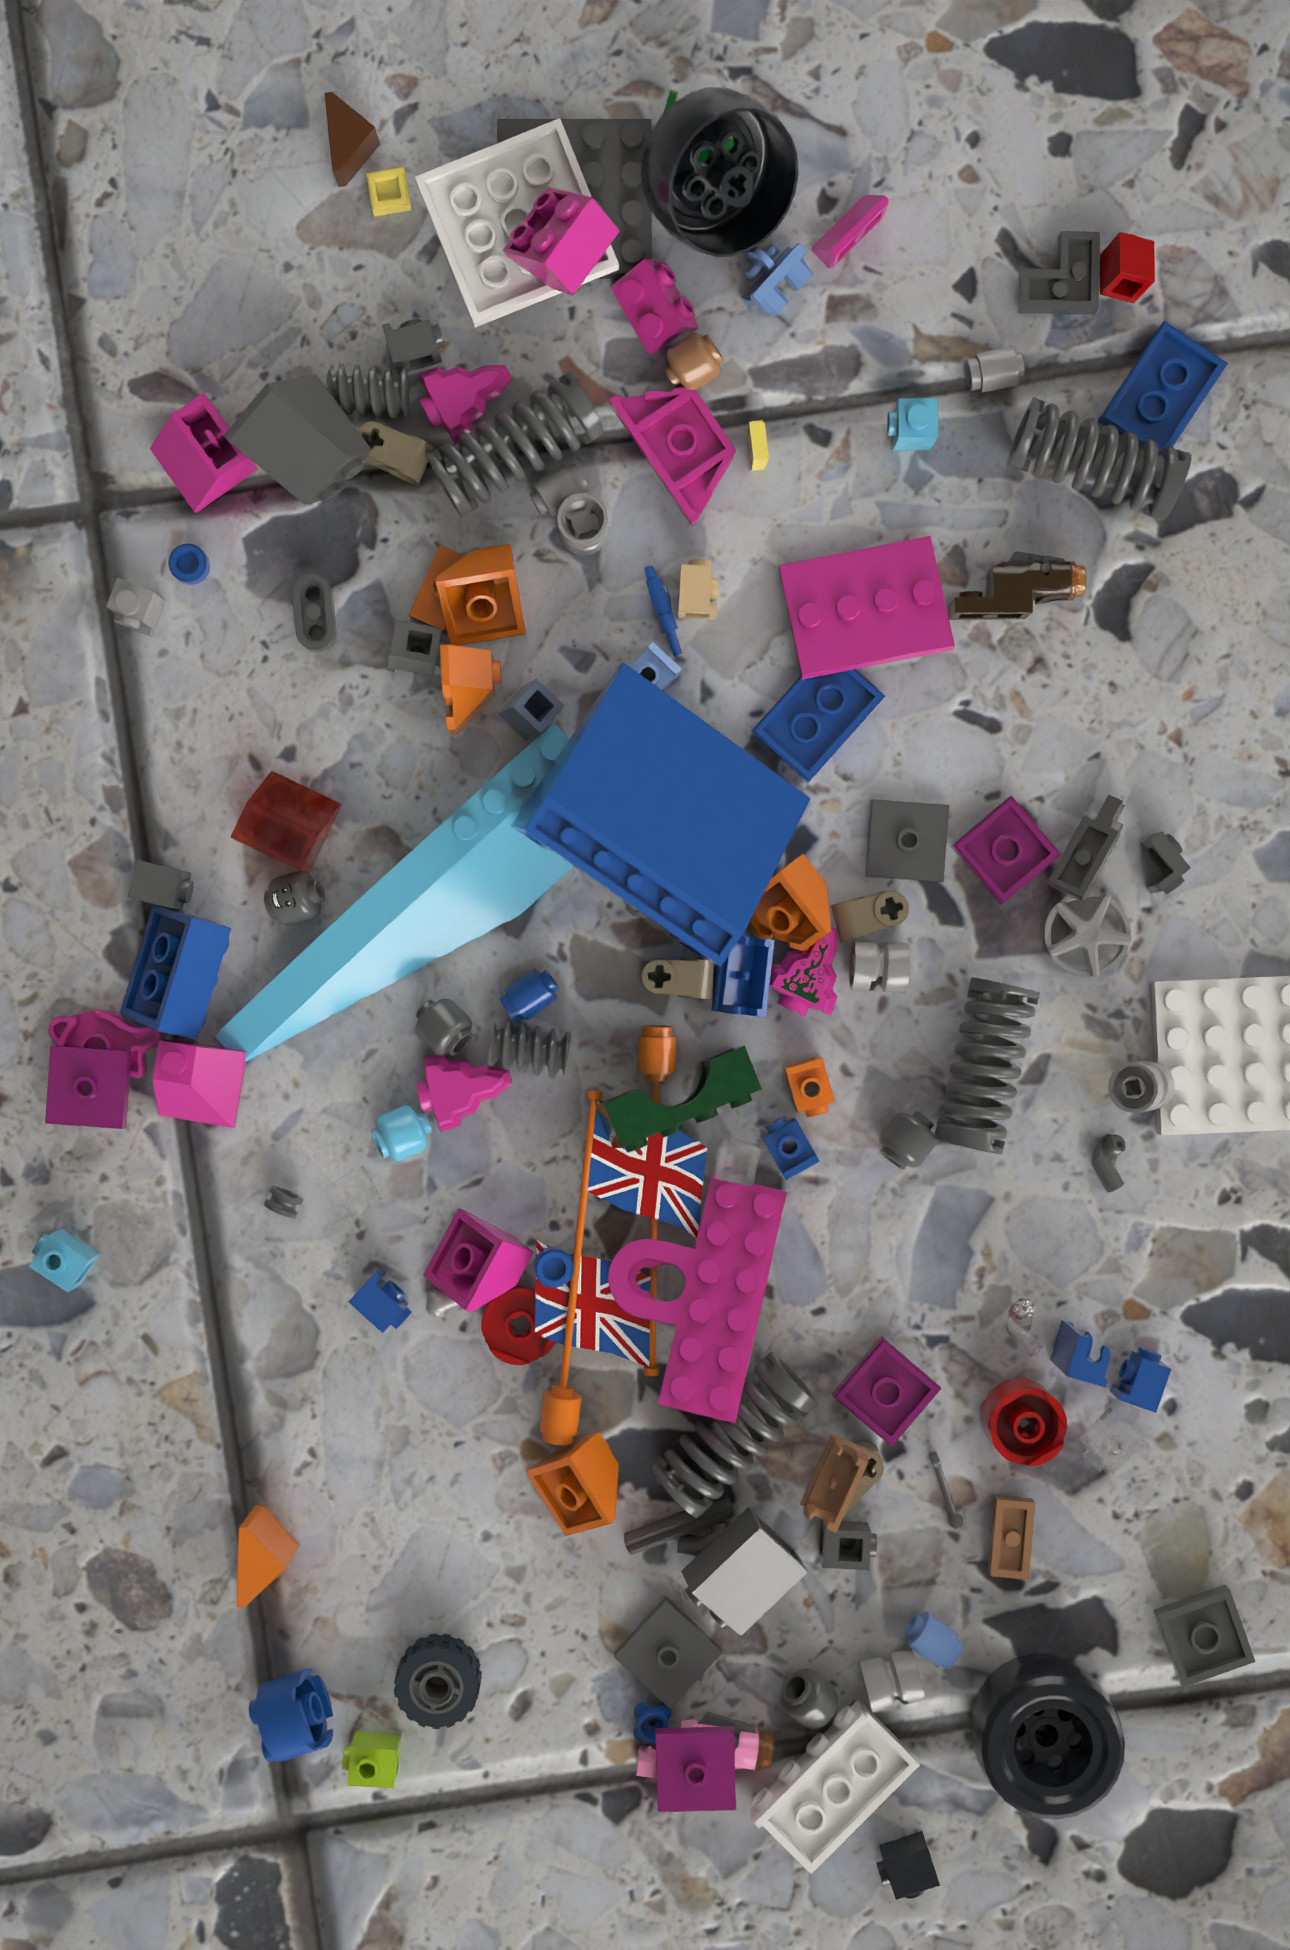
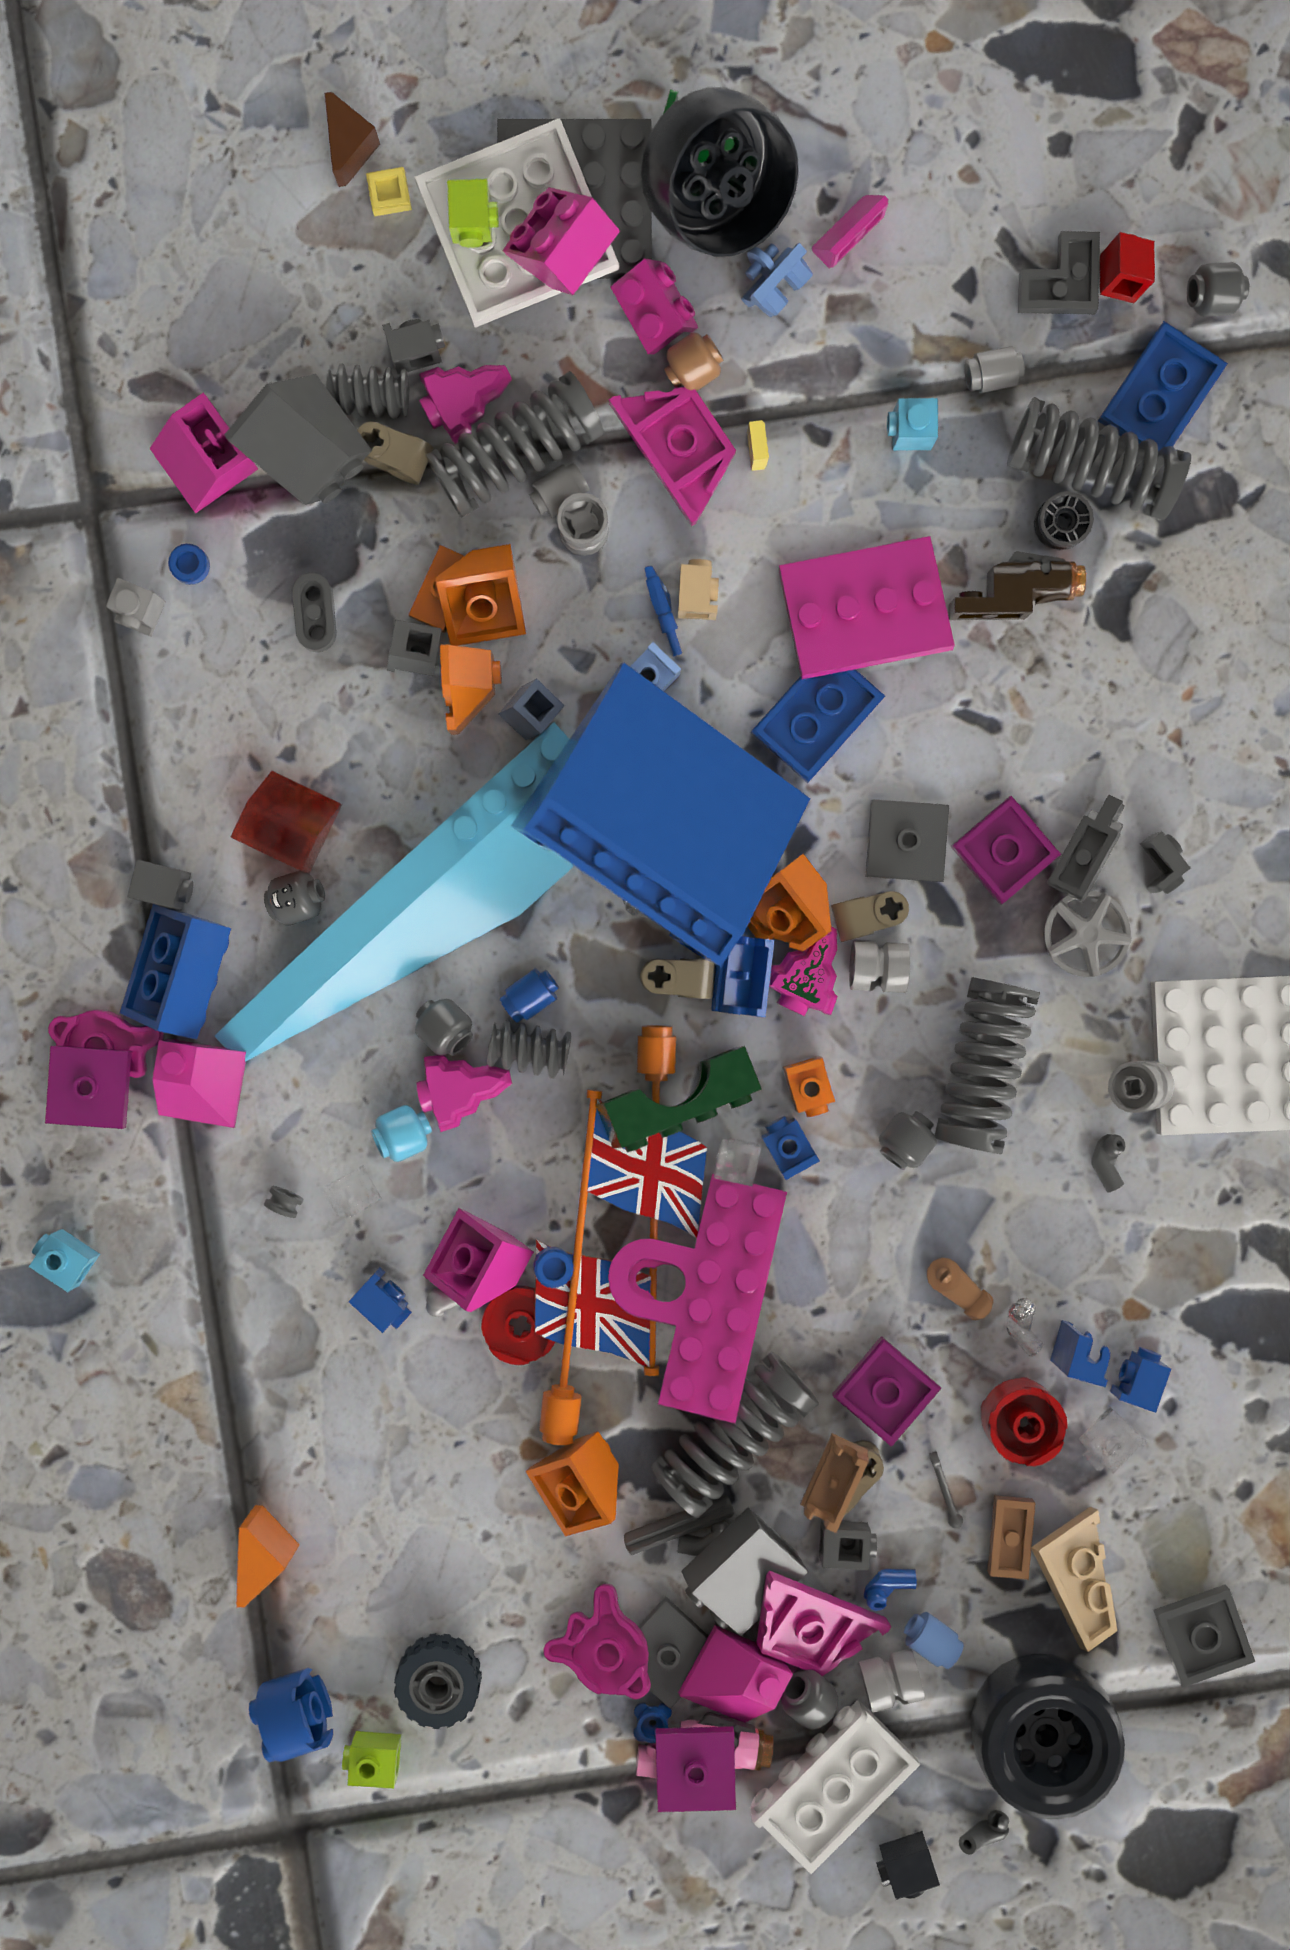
none -> lime brick [447,179,499,248]
none -> dark pink tile [543,1583,651,1700]
none -> dark pink slope [678,1625,793,1722]
none -> dark pink wing [757,1570,891,1676]
none -> blue arm [864,1569,917,1611]
none -> medium nougat piece [927,1258,994,1321]
none -> dark grey arm [959,1810,1010,1855]
none -> tan wing [1031,1507,1118,1652]
none -> black wheel [1034,491,1094,551]
none -> dark grey head [1187,262,1250,317]

